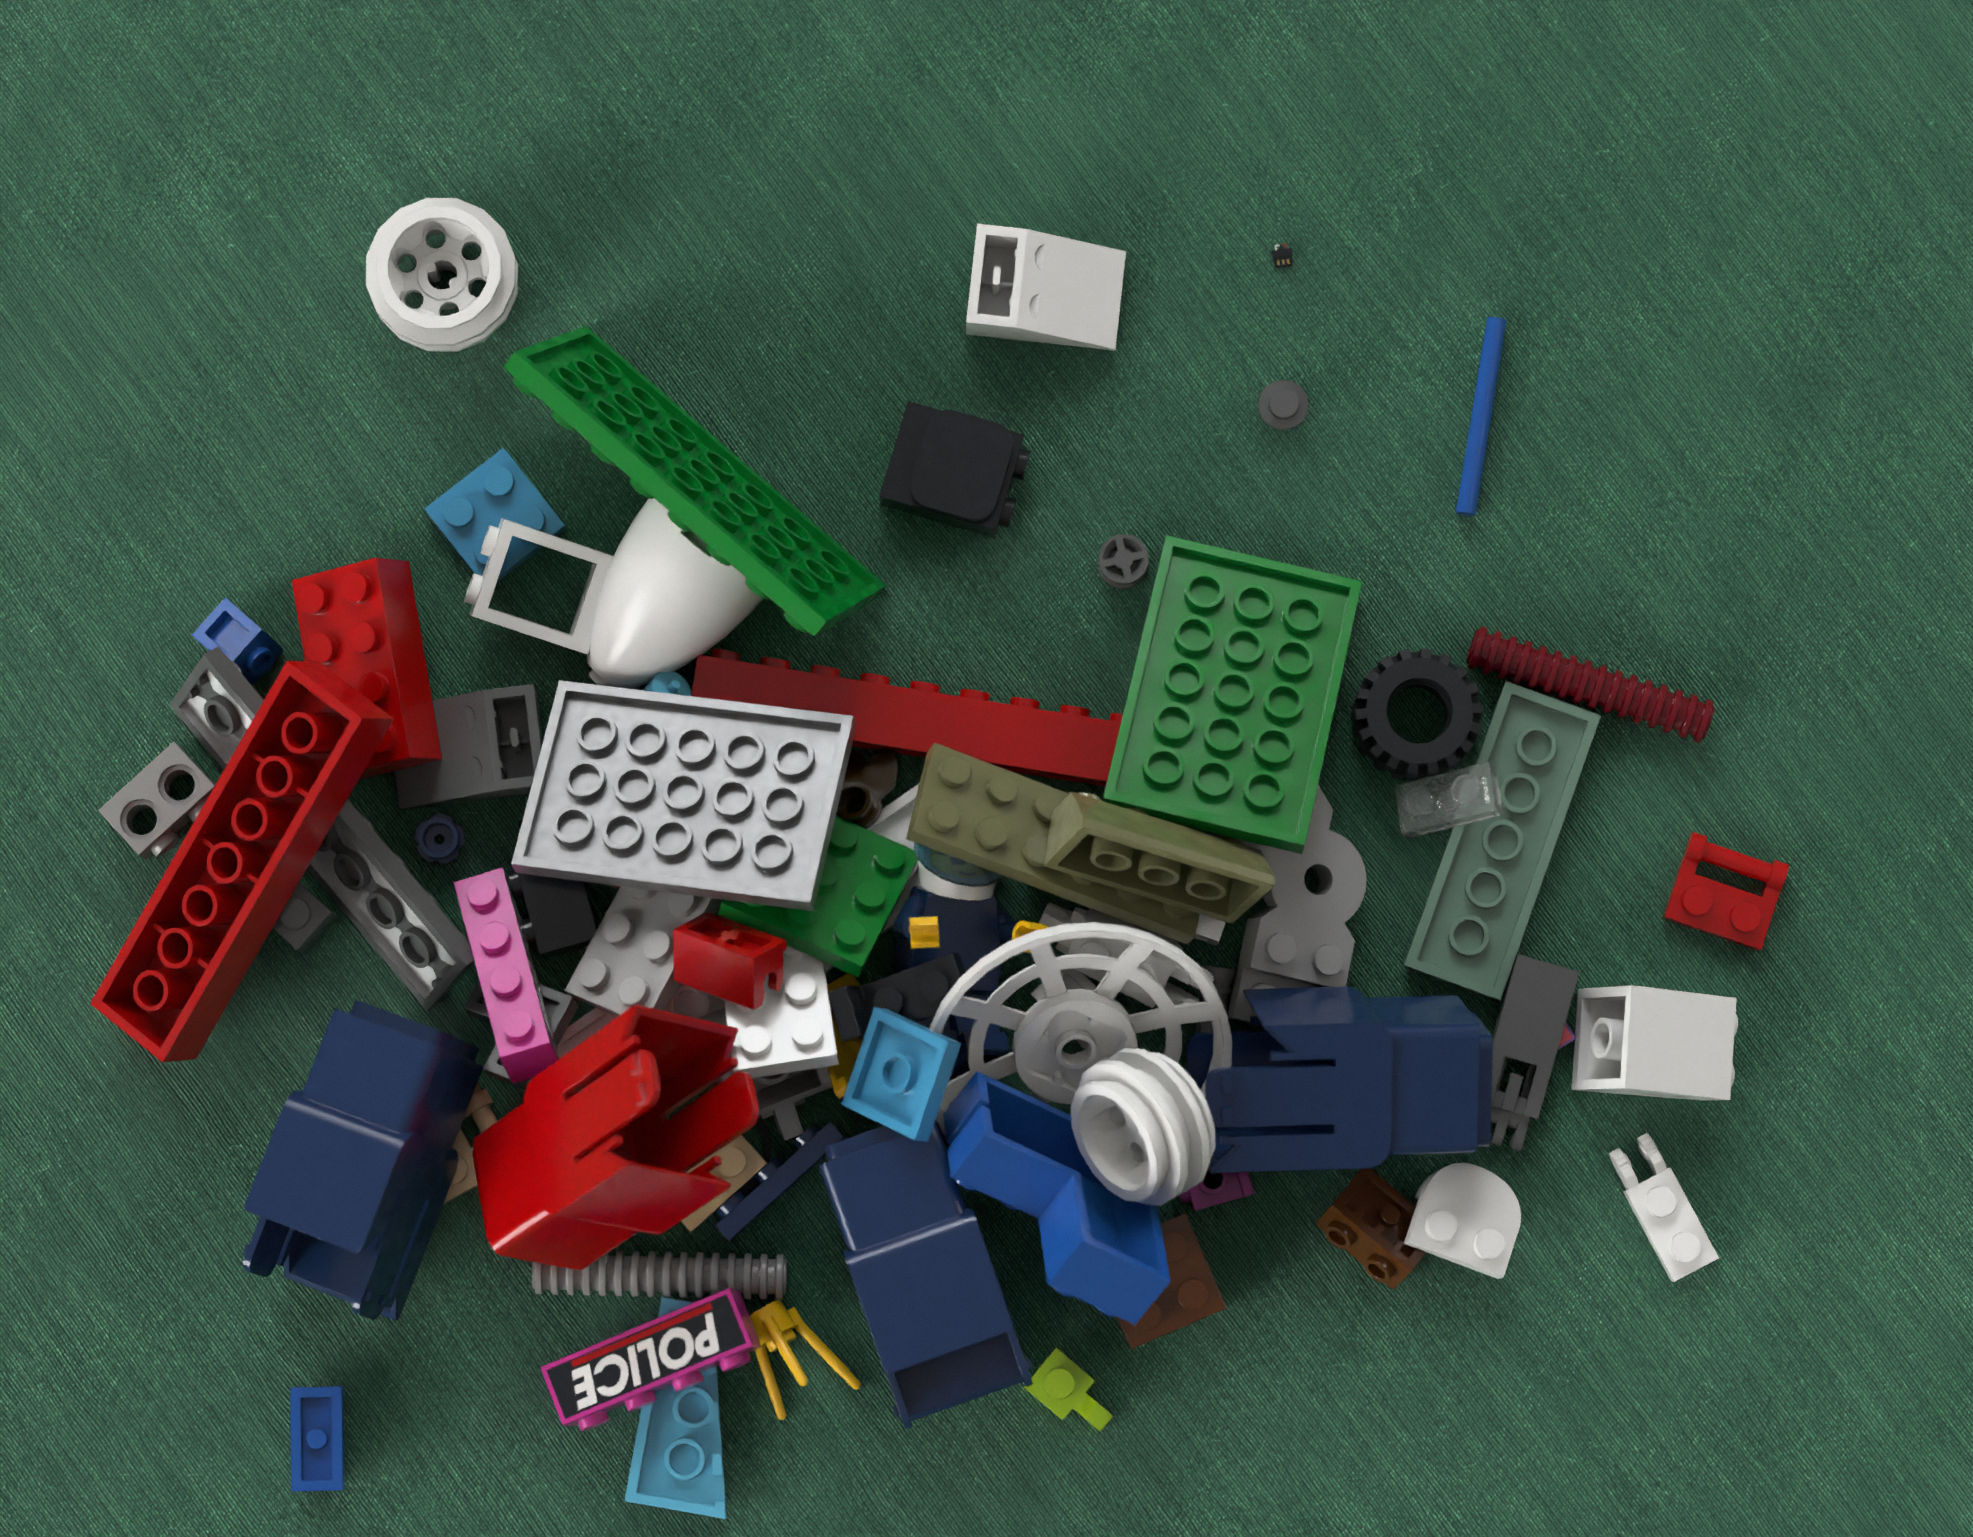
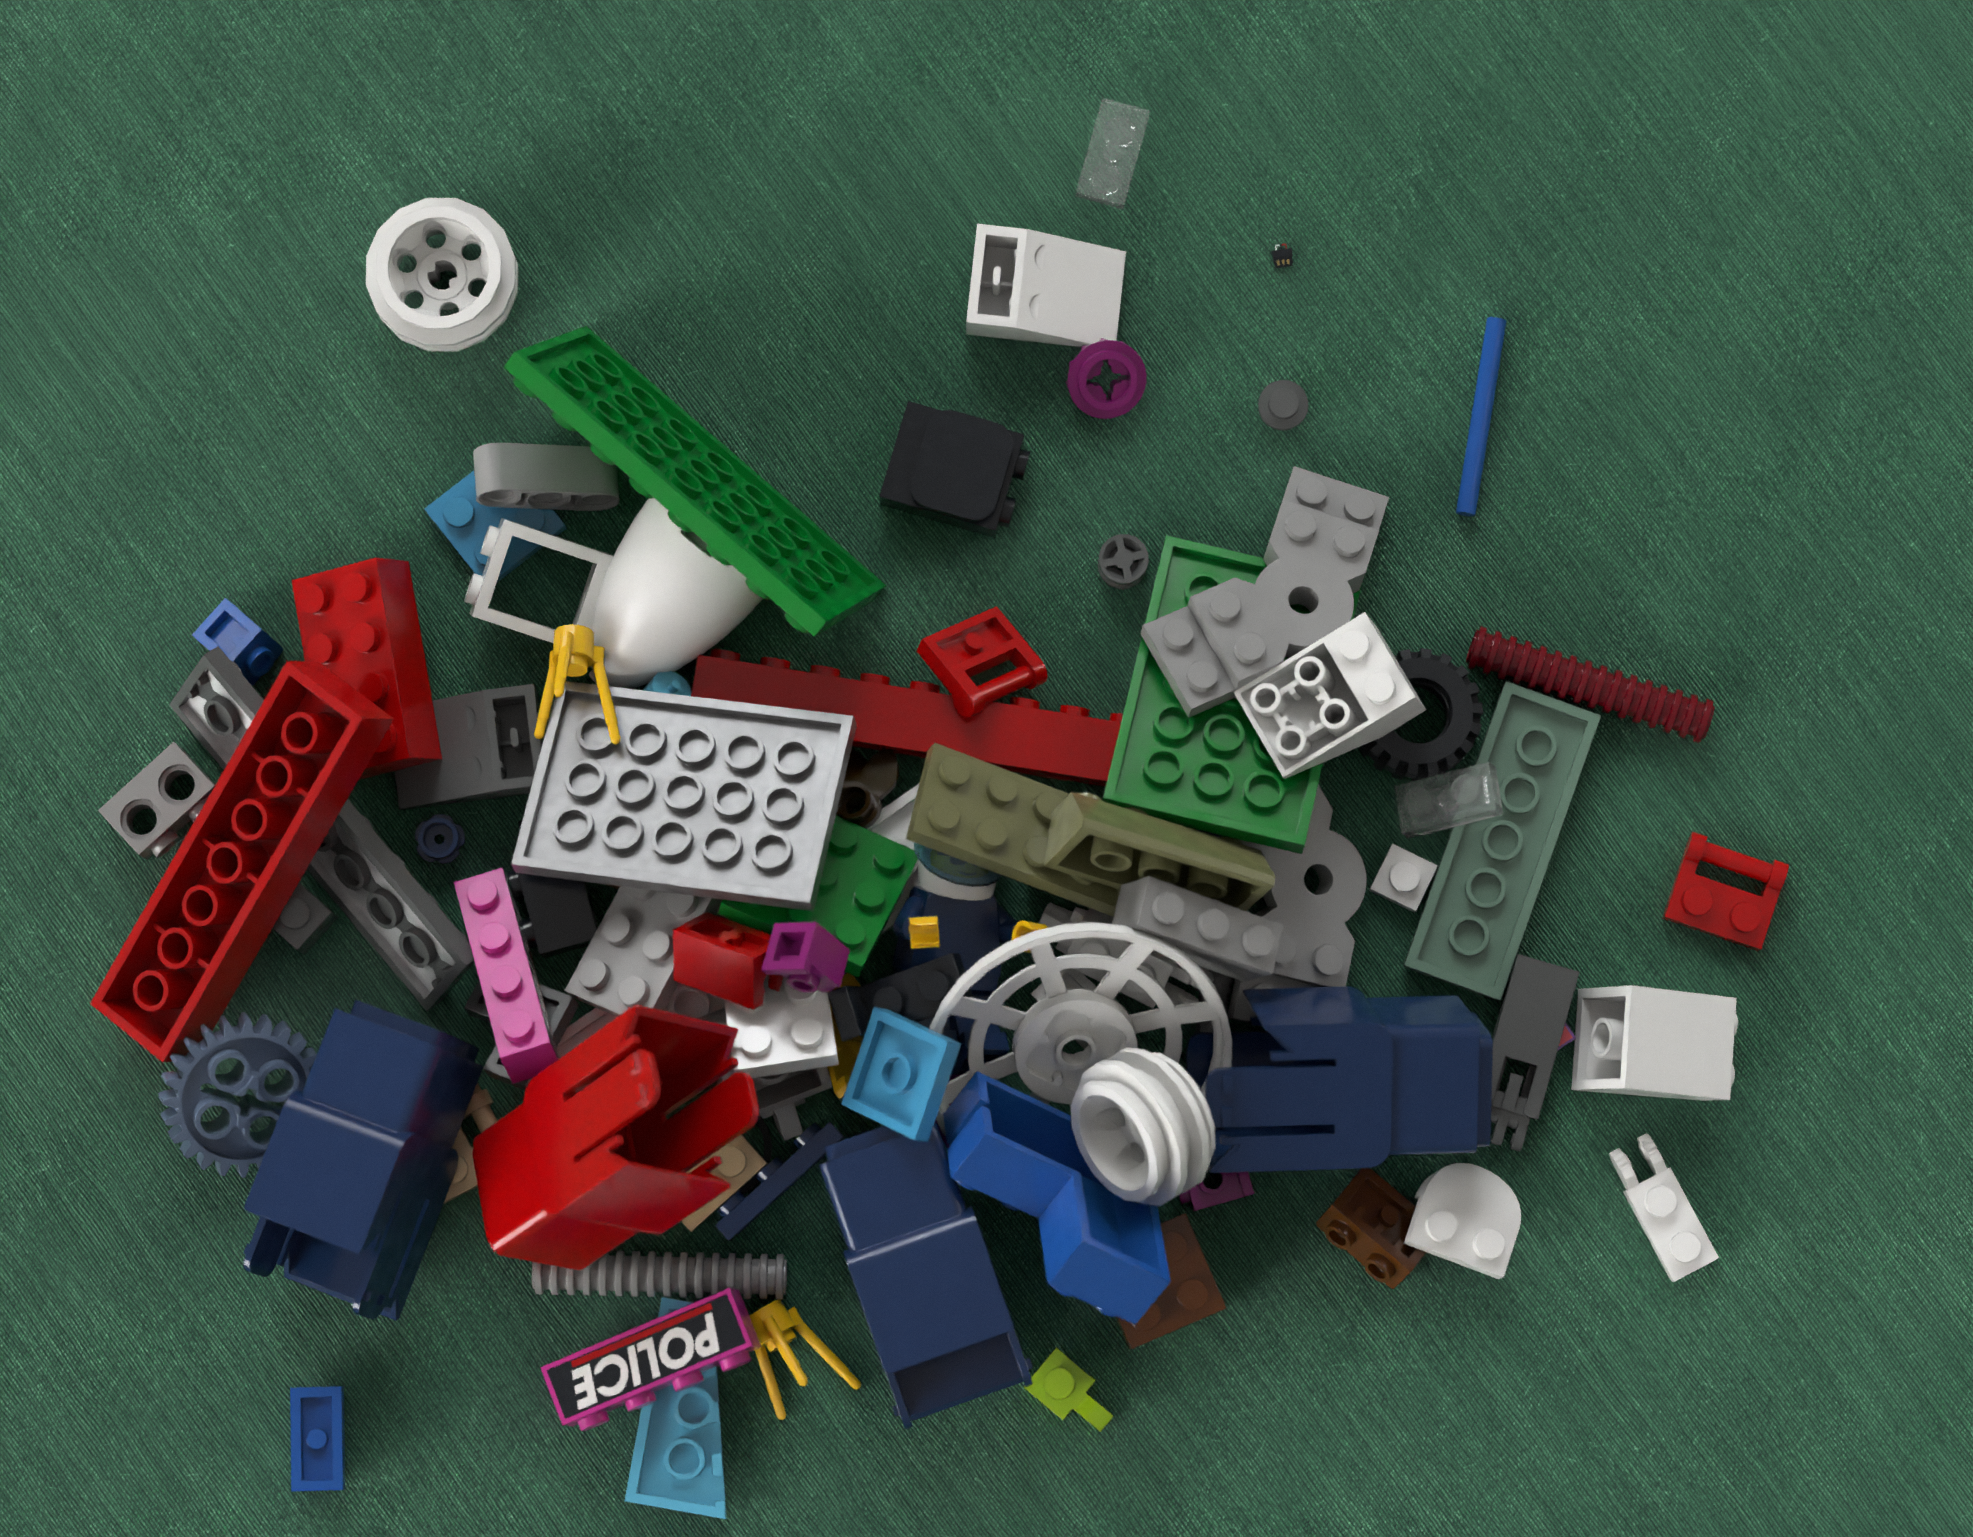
none -> sand blue gear [158,1012,317,1178]
none -> light grey beam [473,443,620,511]
none -> yellow plant [534,624,621,744]
none -> magenta brick [761,922,850,993]
none -> red plate [916,606,1048,718]
none -> magenta gear [1066,338,1147,419]
none -> clear plate [1075,98,1151,209]
none -> light grey brick [1112,876,1284,982]
none -> light grey plate [1140,466,1389,718]
none -> white slope [1233,612,1426,779]
none -> white plate [1369,844,1438,913]

